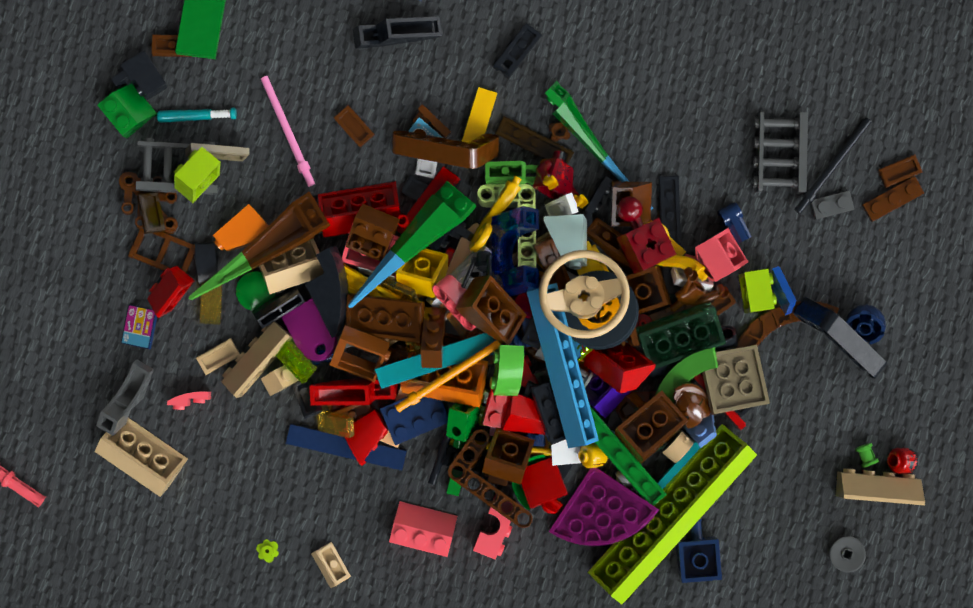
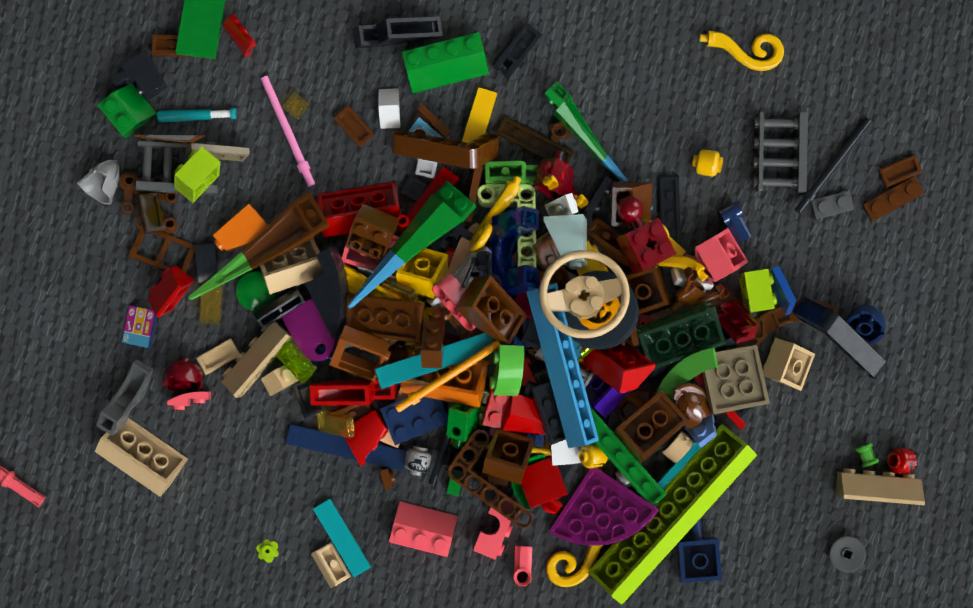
none -> light grey helmet [77,160,119,205]
none -> sticker [134,135,204,142]
none -> dark red cylinder [162,358,203,392]
none -> red slope [223,13,257,58]
none -> clear yellow tile [282,92,310,120]
none -> teal tile [313,498,371,577]
none -> white slope [378,88,400,129]
none -> reddish brown plate [380,468,396,490]
none -> green slope [402,32,489,94]
none -> light grey head [404,446,432,476]
none -> reddish brown tile [464,165,483,222]
none -> coral piece [513,546,532,587]
none -> yellow plant [546,545,603,587]
none -> yellow head [692,149,723,177]
none -> yellow plant [699,31,784,71]
none -> dark red hinge [714,298,759,344]
none -> tan slope [763,338,815,391]

